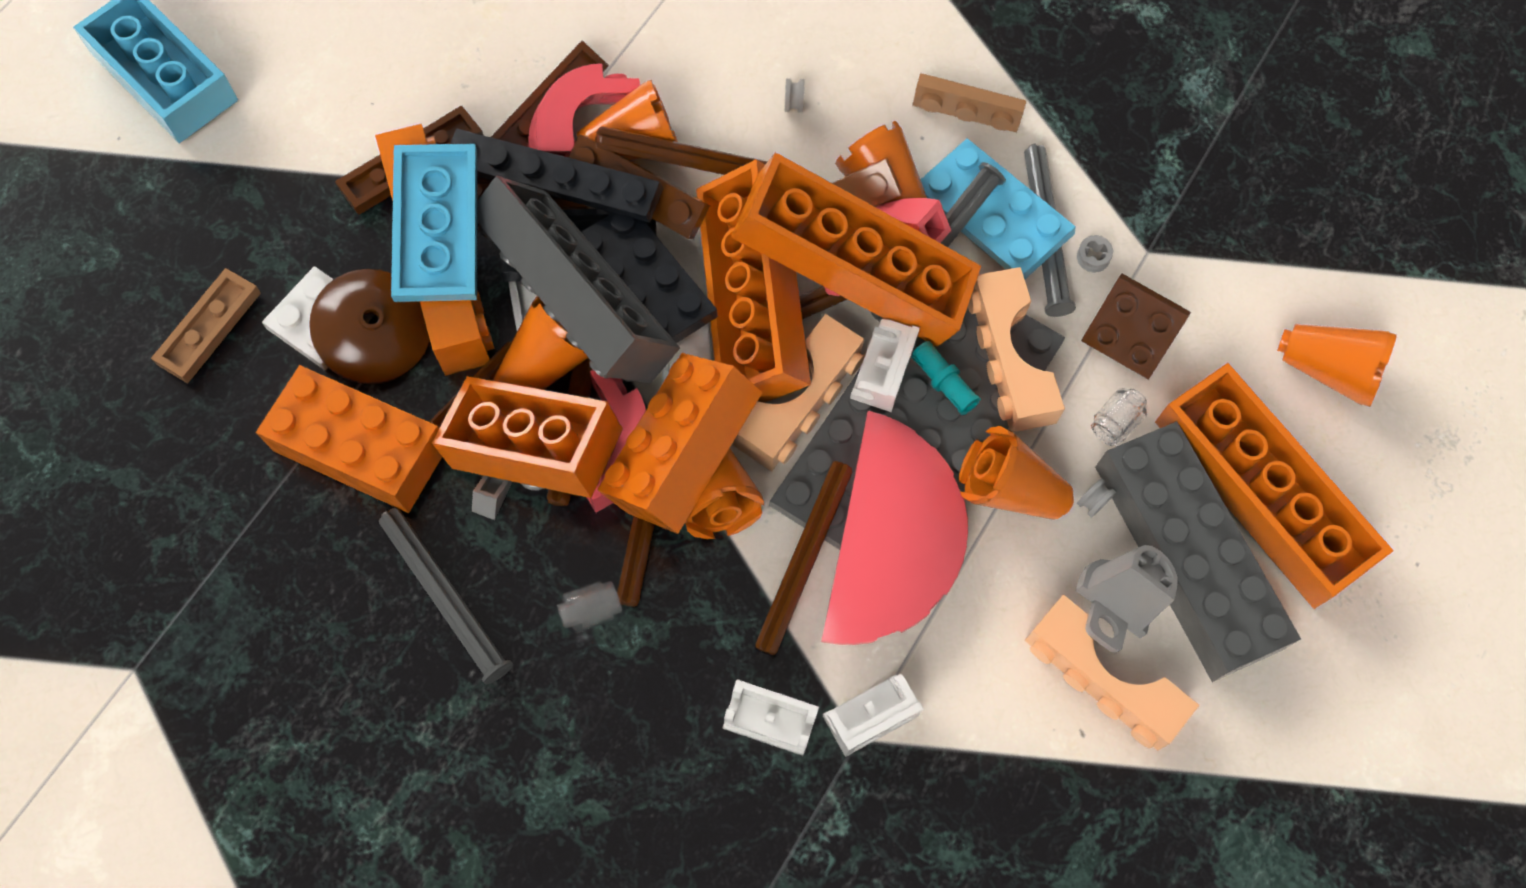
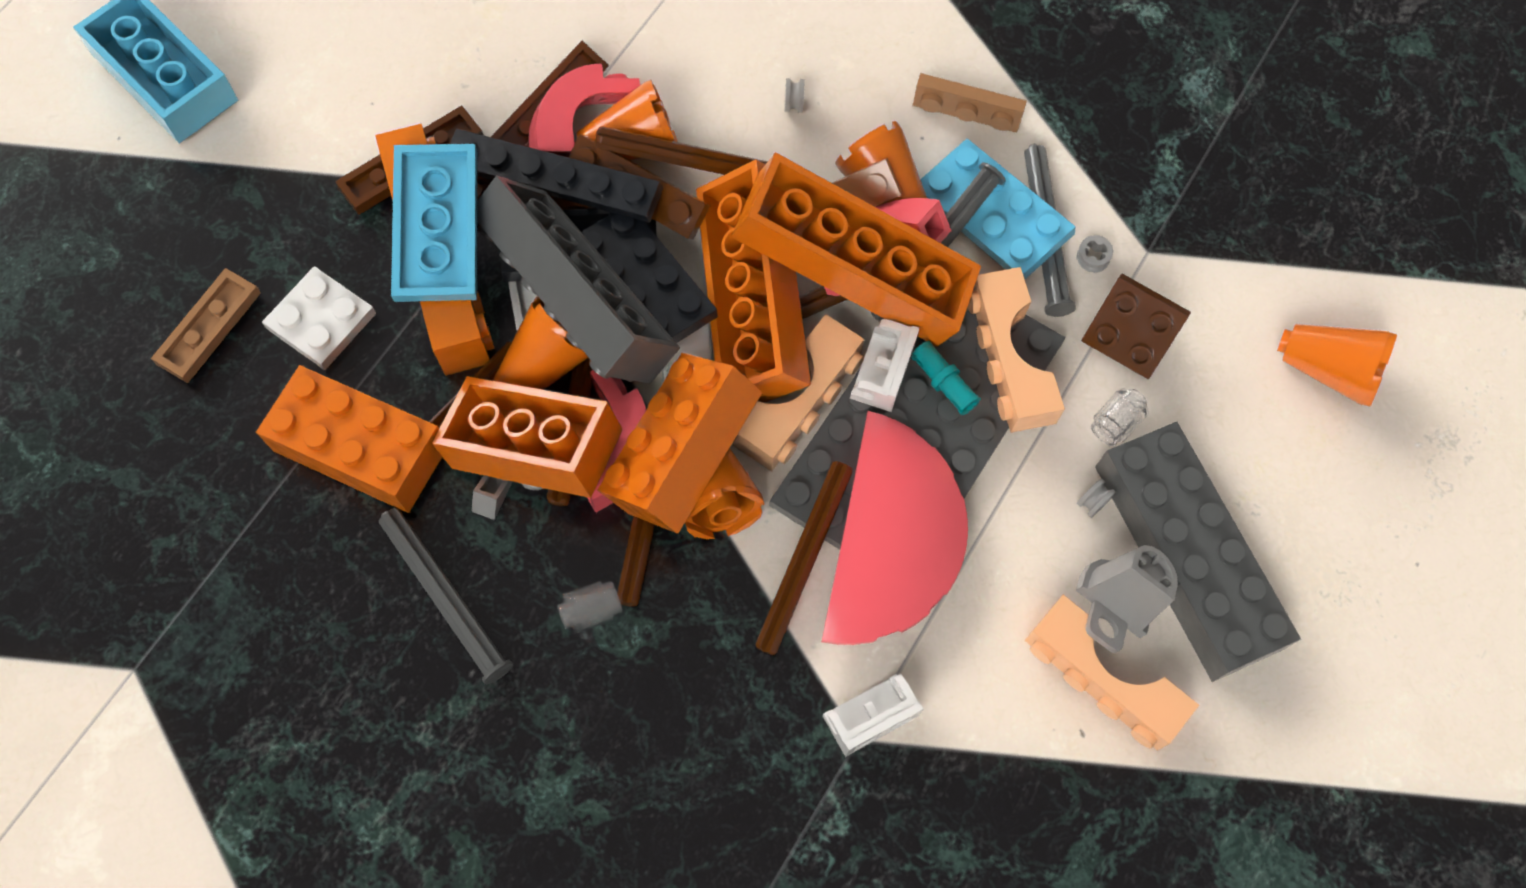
reddish brown dish [309,269,430,384] -> none
white hinge [723,680,819,756] -> none
orange cone [959,426,1074,520] -> none
orange brick [1155,363,1394,609] -> none

